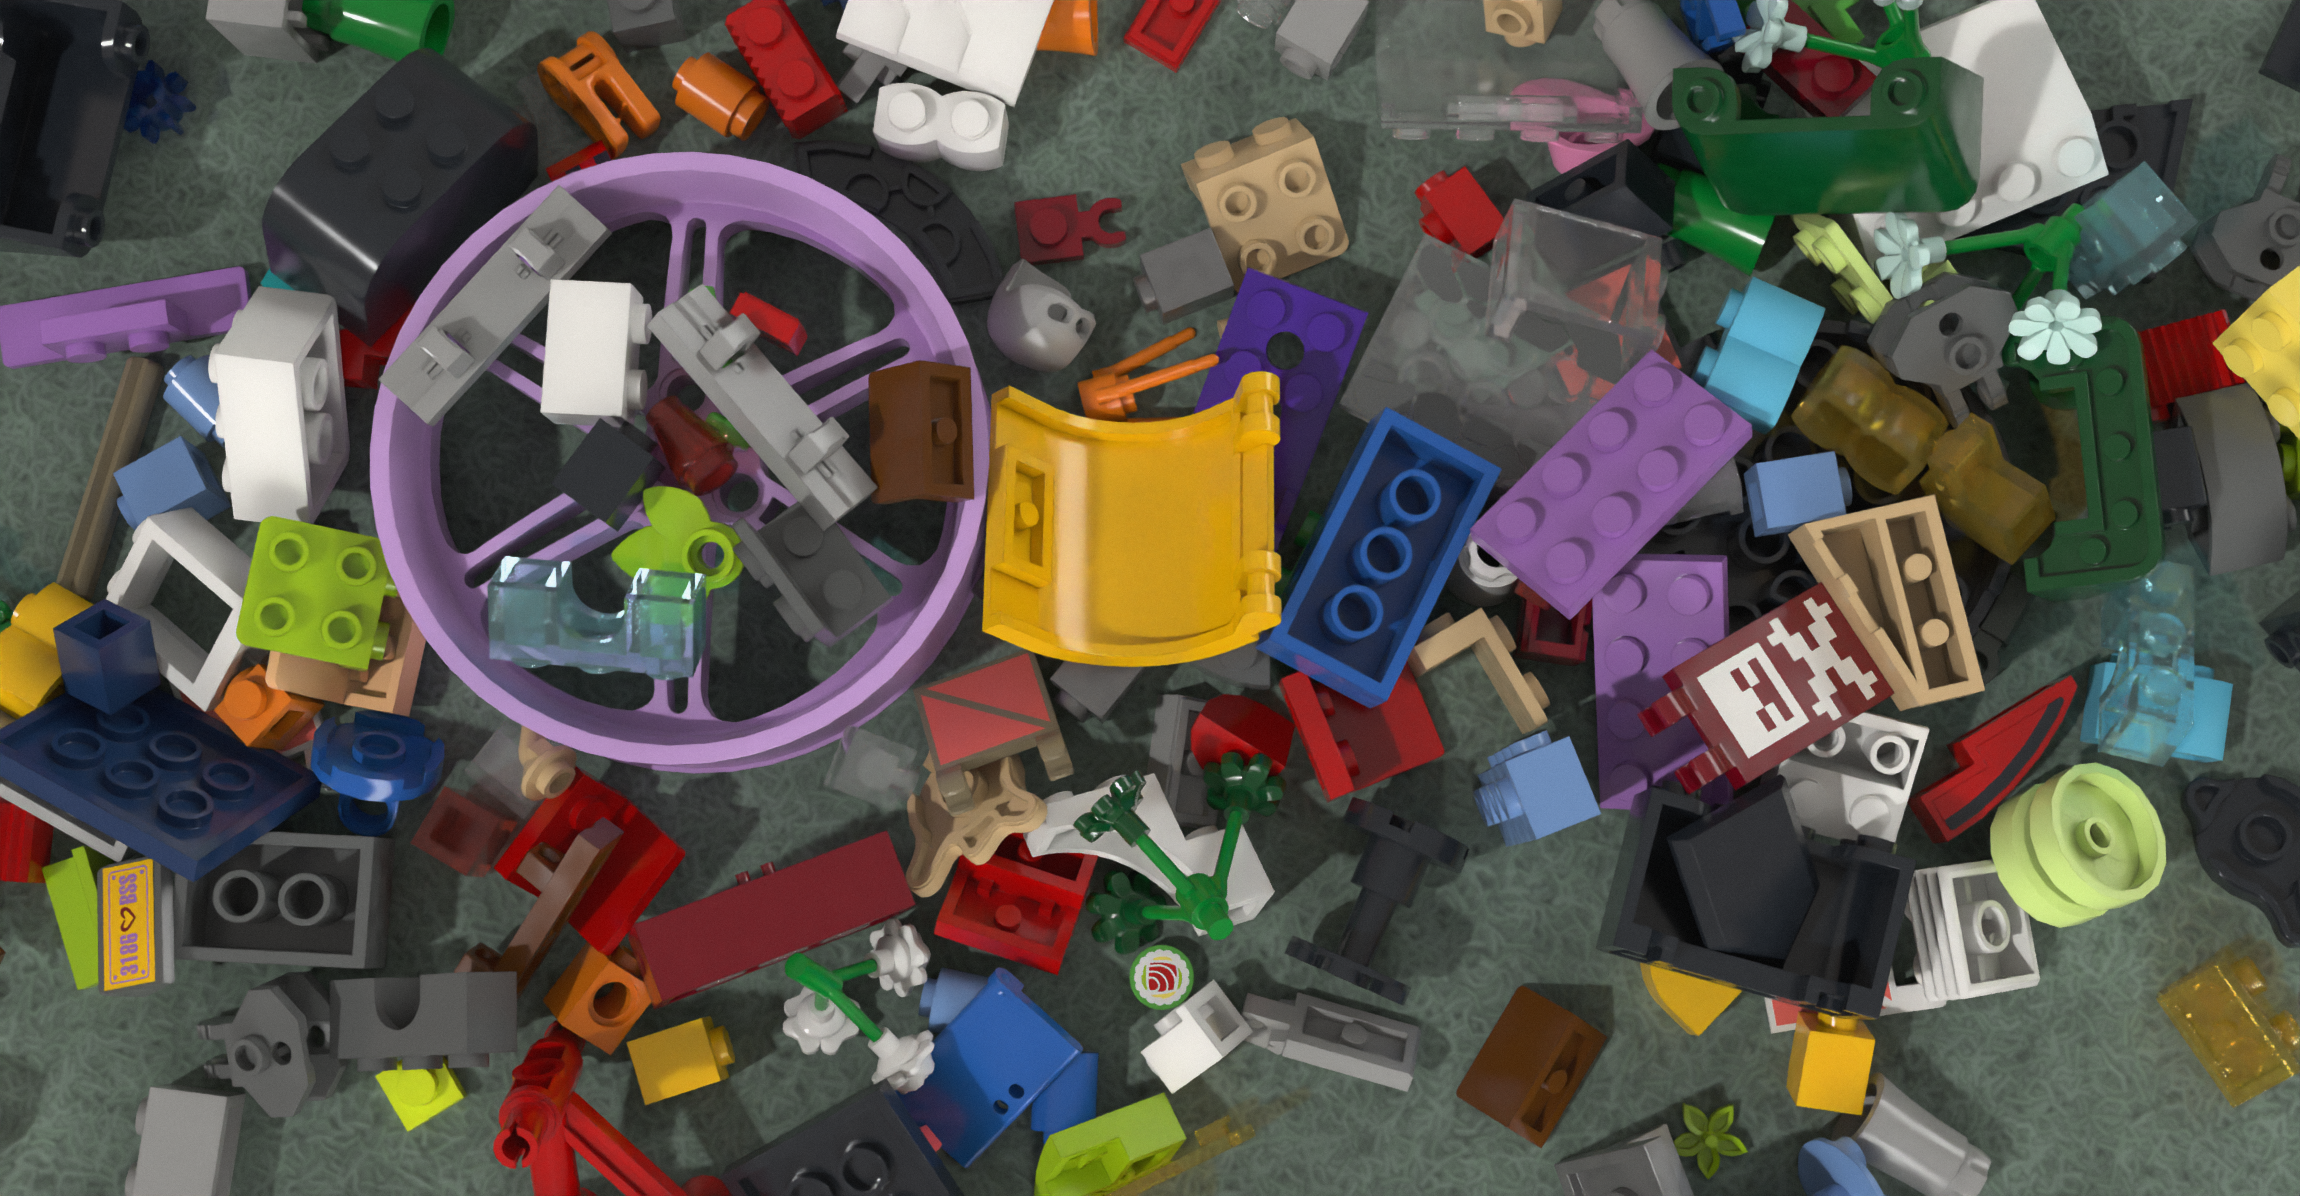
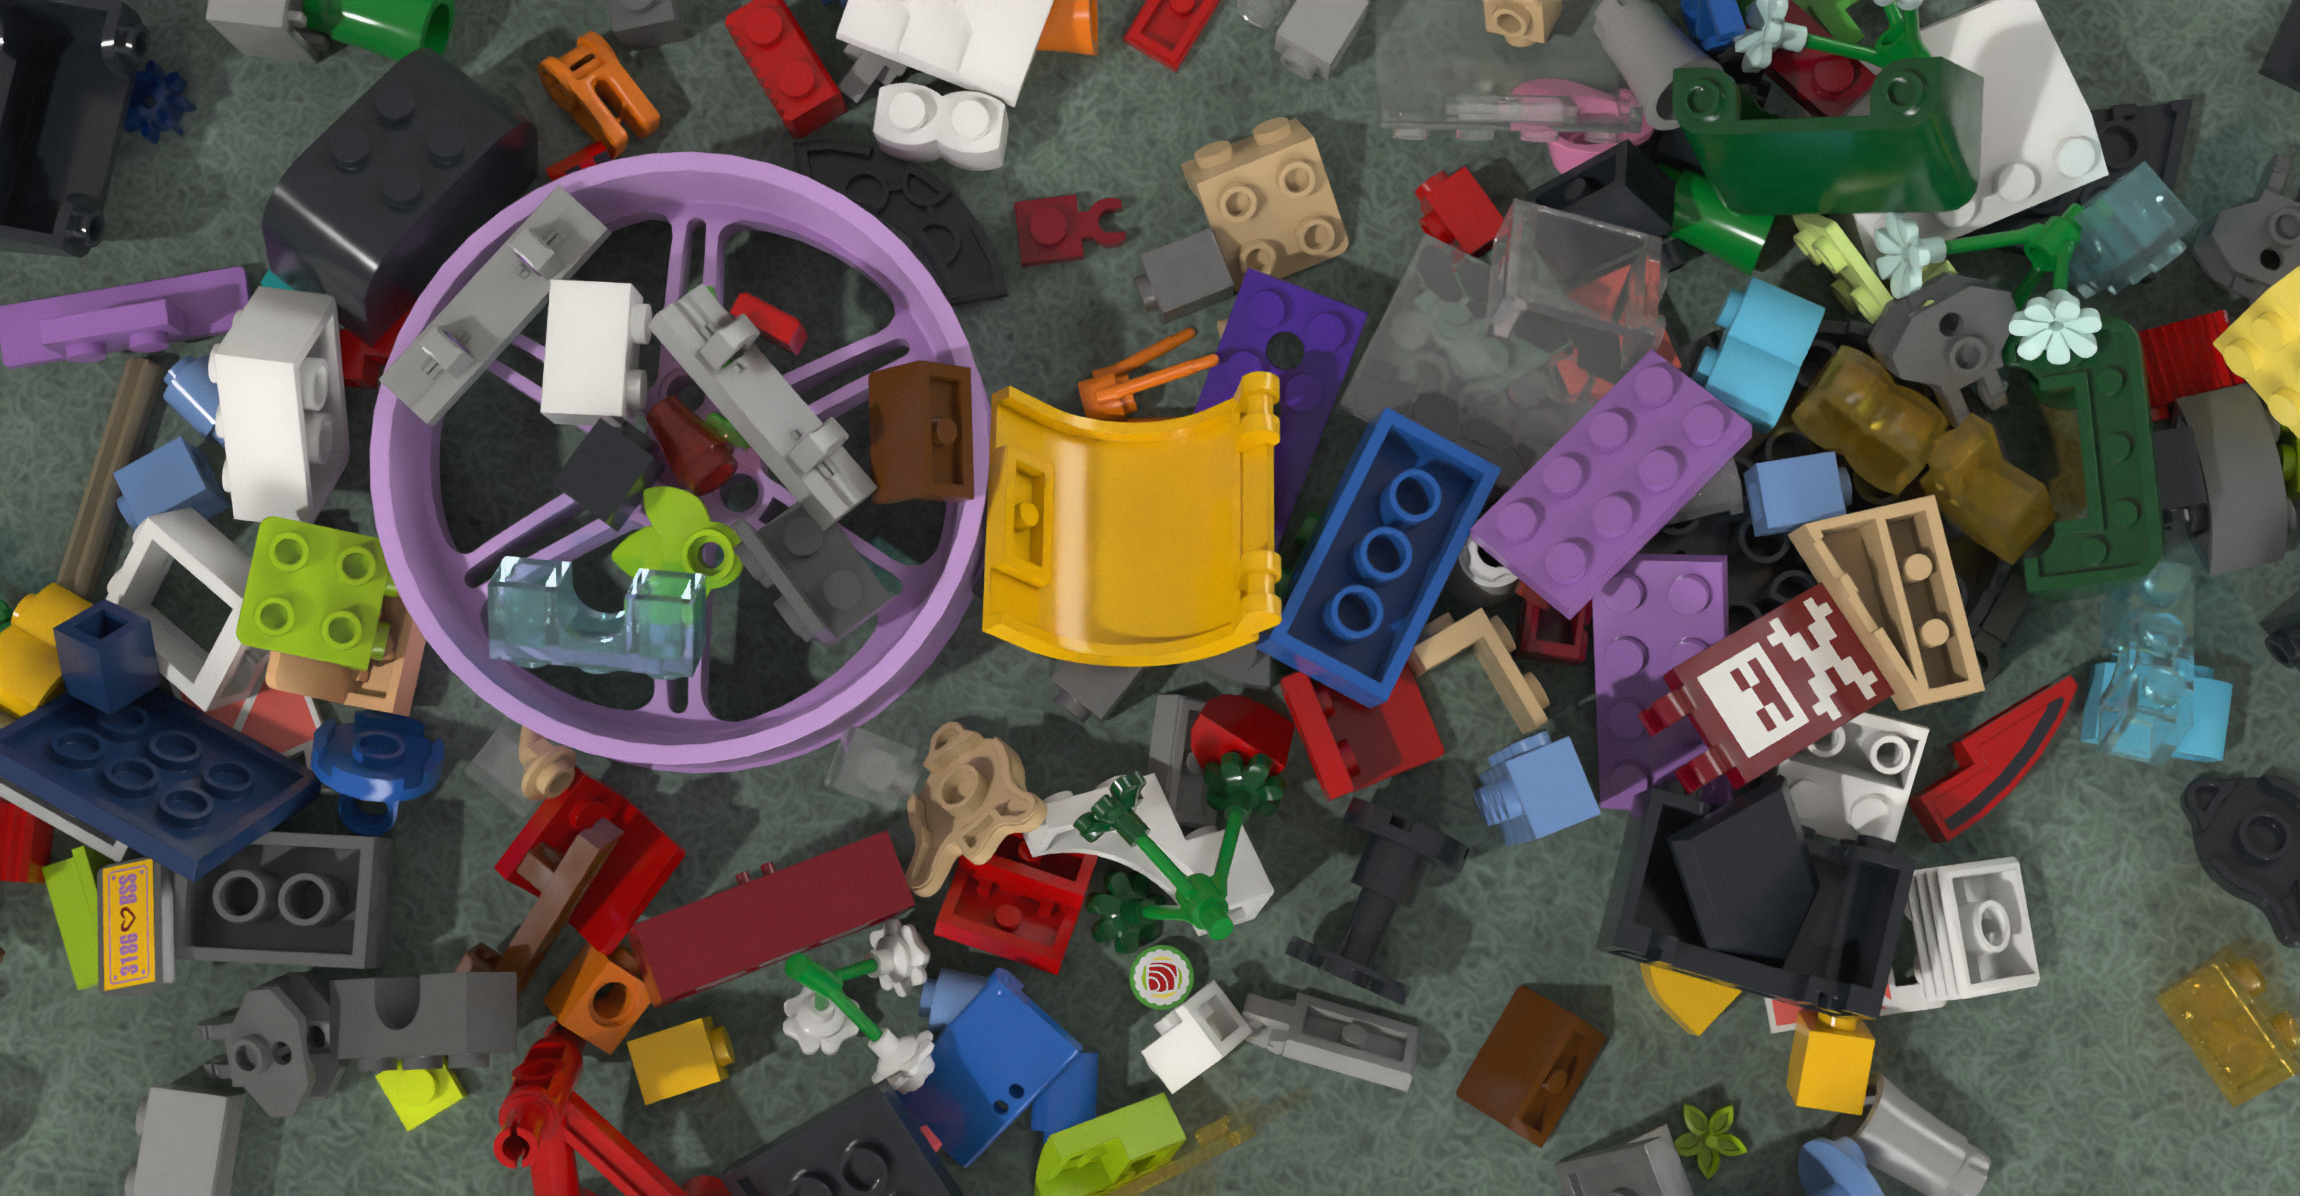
orange brick [214,663,325,750] -> none
clear red brick [411,786,518,877] -> none
orange brick [672,52,770,141] -> none
flag [913,649,1075,817] -> none
light grey helmet [987,258,1096,372] -> none
yellowish green wheel [1990,762,2166,928] -> none

